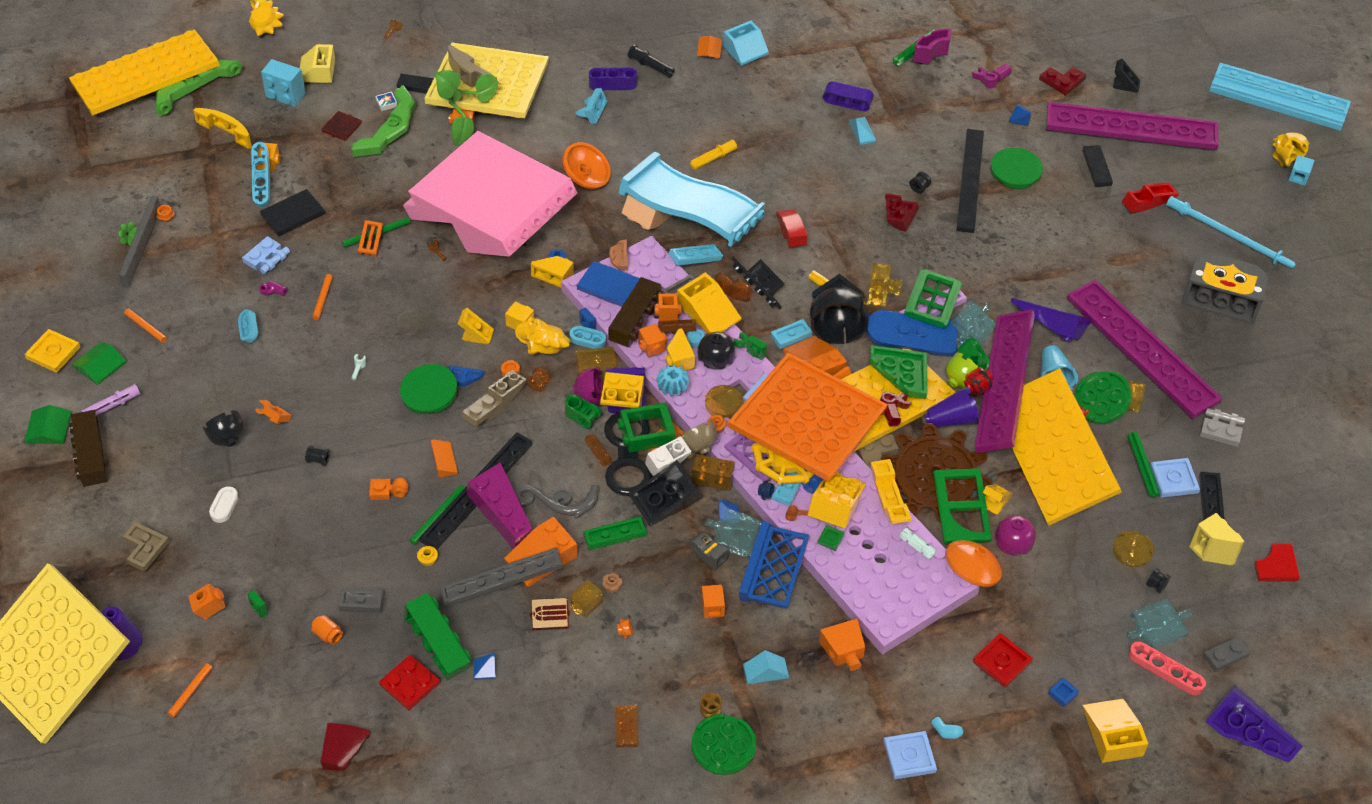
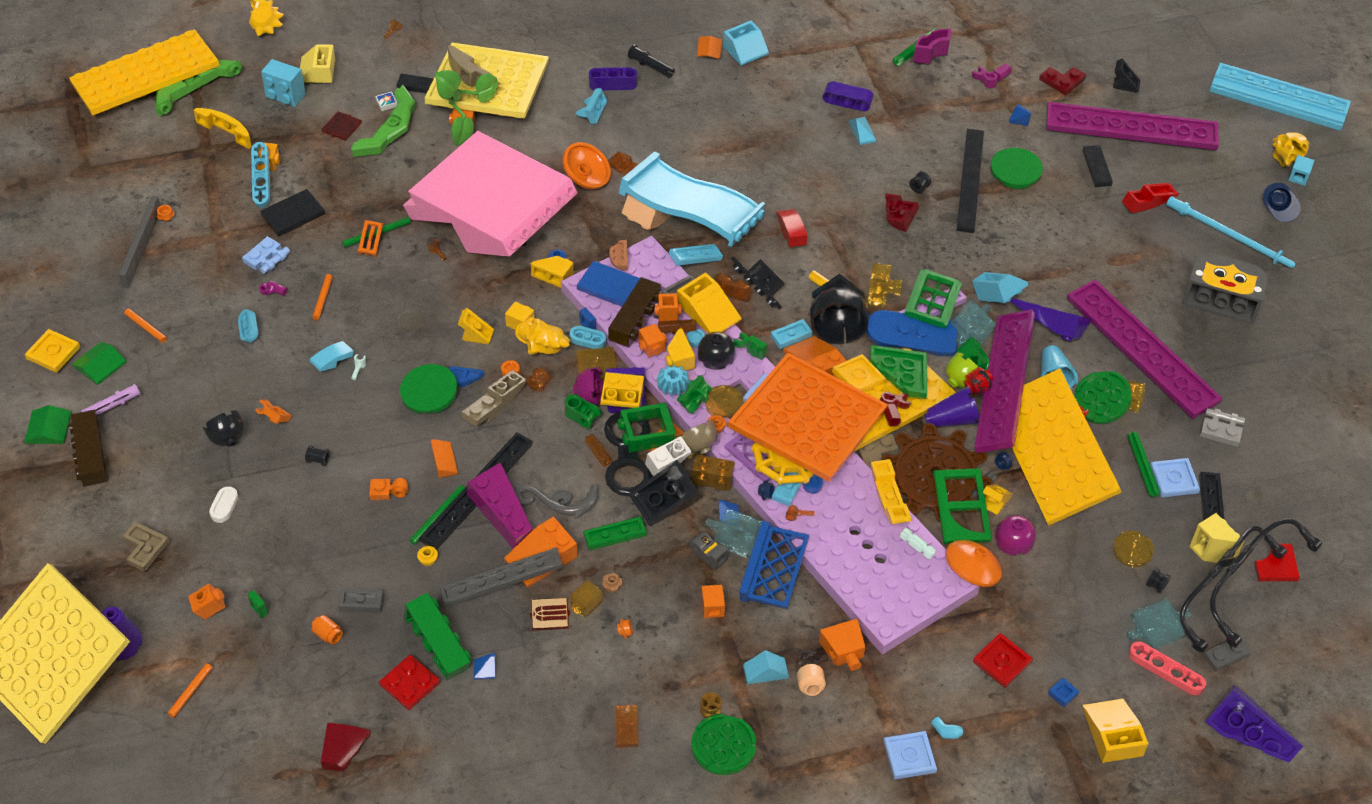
bright green plant [117,222,138,246] -> none
yellow axle [690,139,737,170] -> none
yellow slope [808,472,866,529] -> none
green tile [817,525,845,551] -> none
none -> medium azure slope [310,341,354,372]
none -> clear orange slope [608,151,639,176]
none -> green hips [677,375,712,414]
none -> light nougat head [797,664,826,696]
none -> yellow tile [832,354,886,392]
none -> medium azure slope [972,272,1028,304]
none -> dark blue plate [995,452,1013,470]
none -> black bar [1180,518,1322,653]
none -> dark blue piece [1263,183,1301,222]

